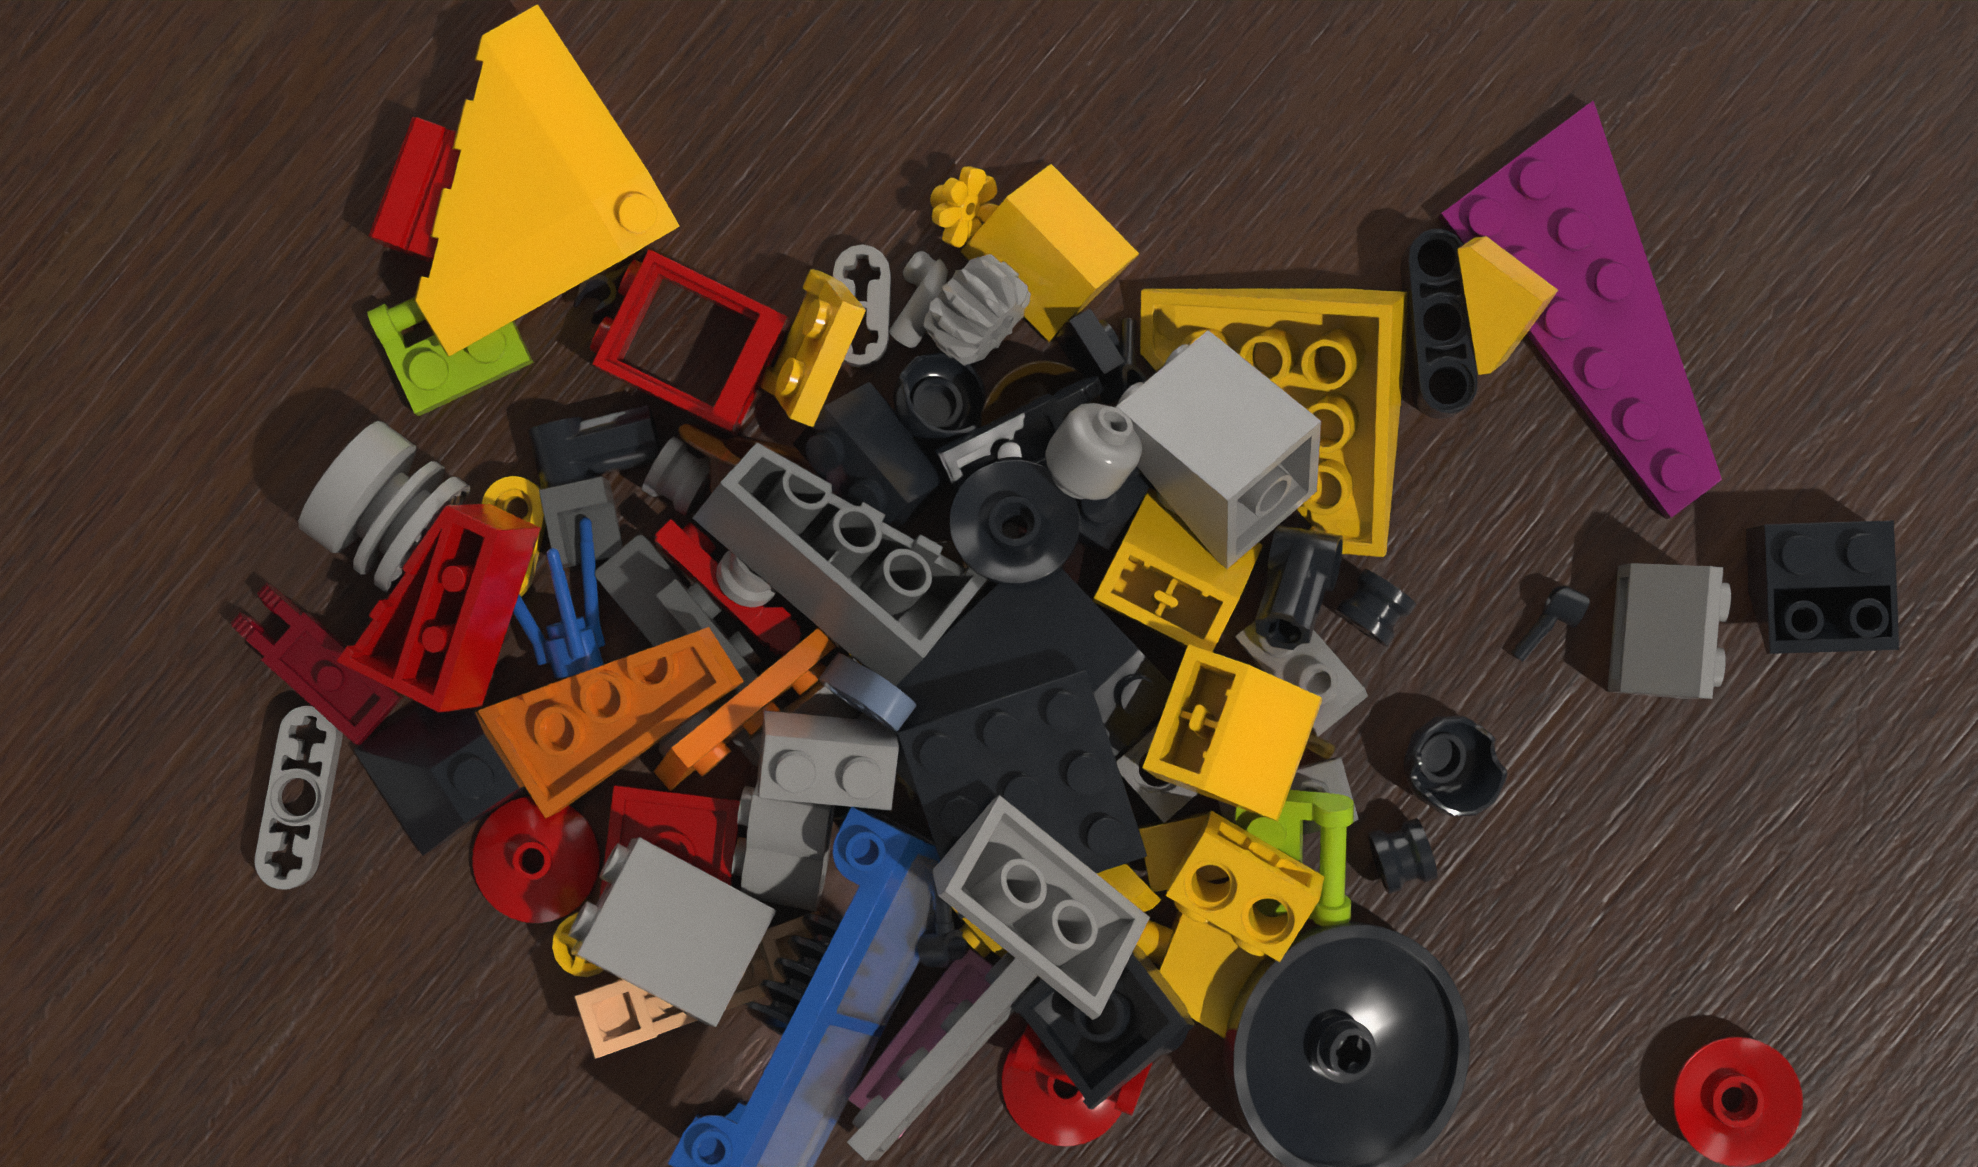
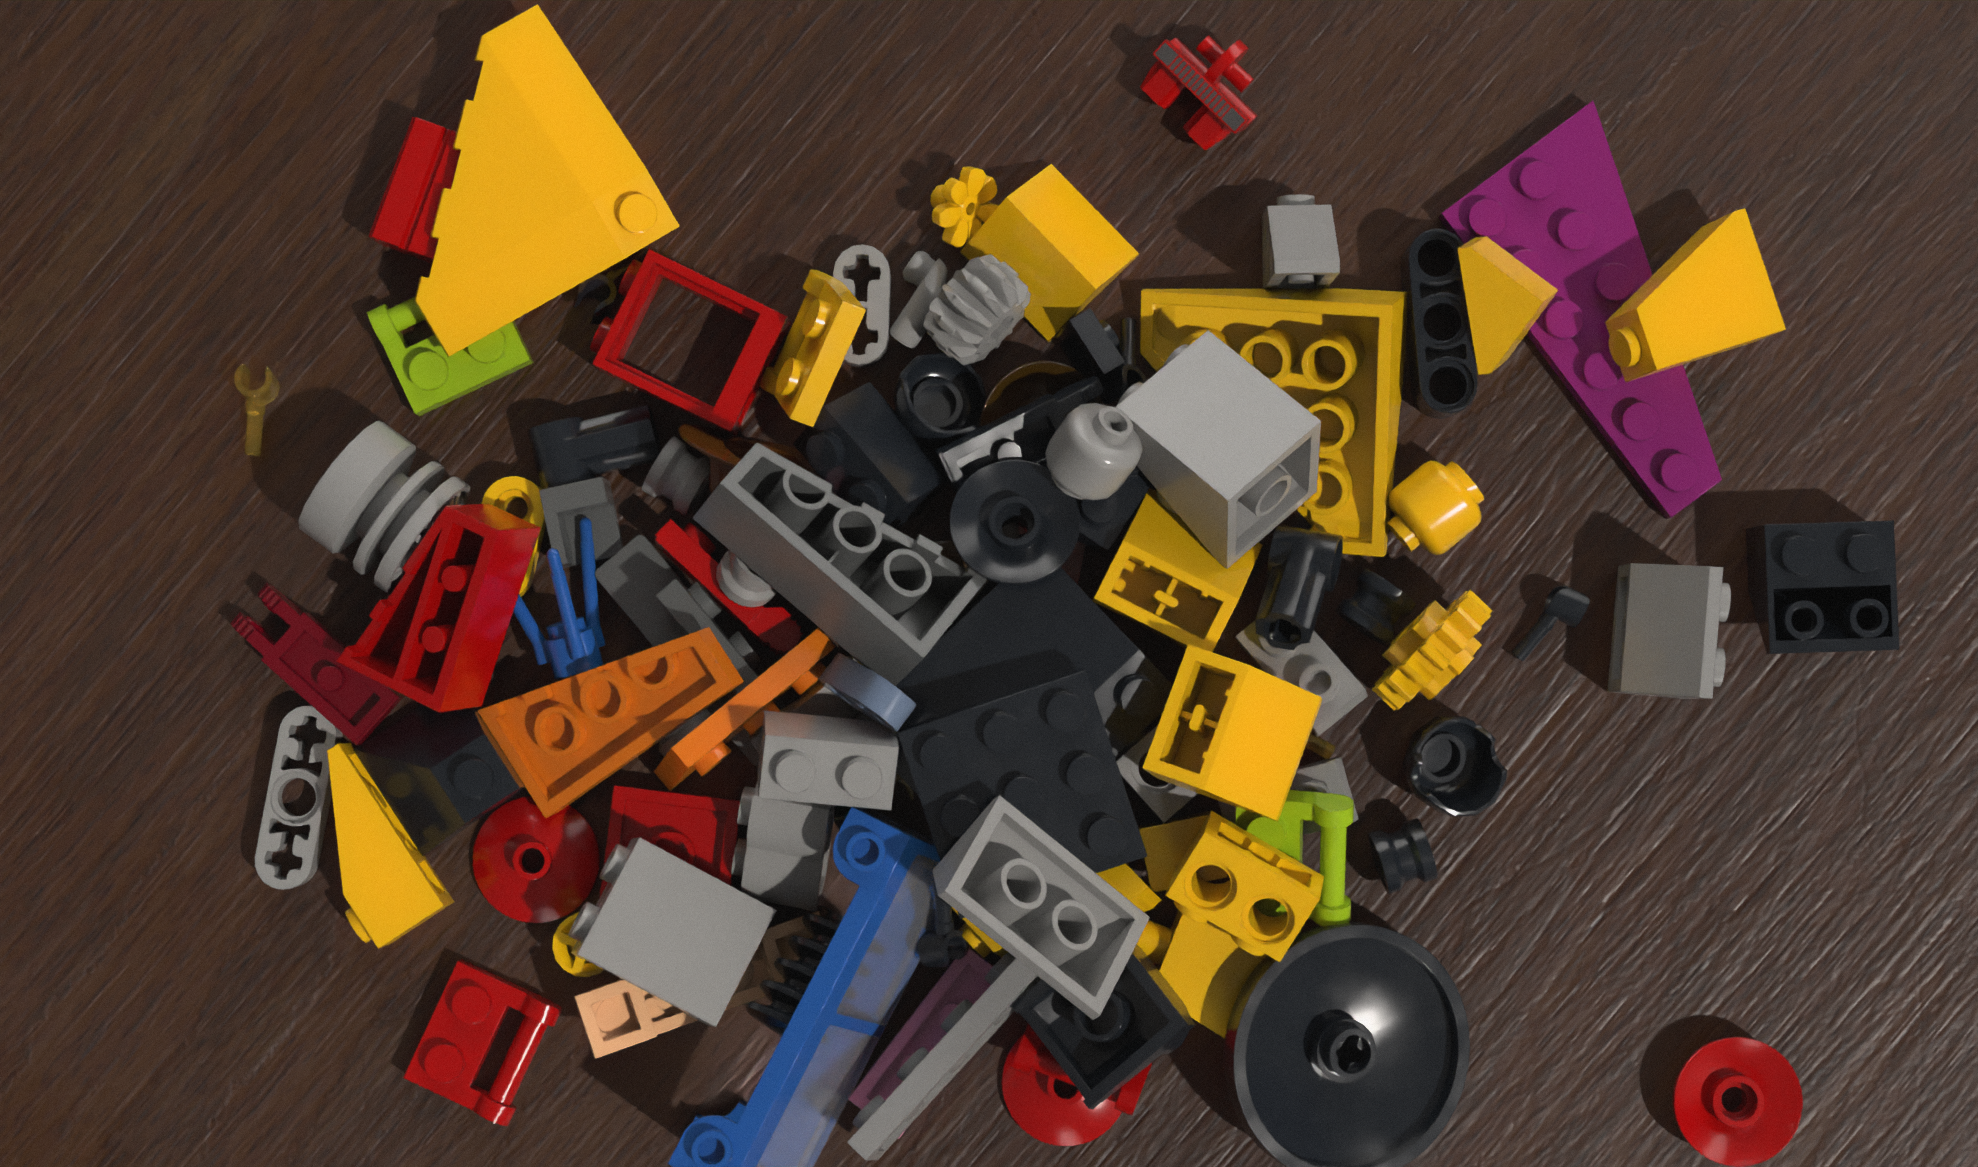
none -> clear yellow hand [234,364,279,456]
none -> yellow slope [327,743,454,949]
none -> red plate [403,959,563,1126]
none -> red hips [1140,35,1257,150]
none -> light grey slope [1261,194,1340,289]
none -> yellow gear [1372,589,1492,711]
none -> yellow head [1386,461,1484,555]
none -> yellow slope [1605,208,1786,383]

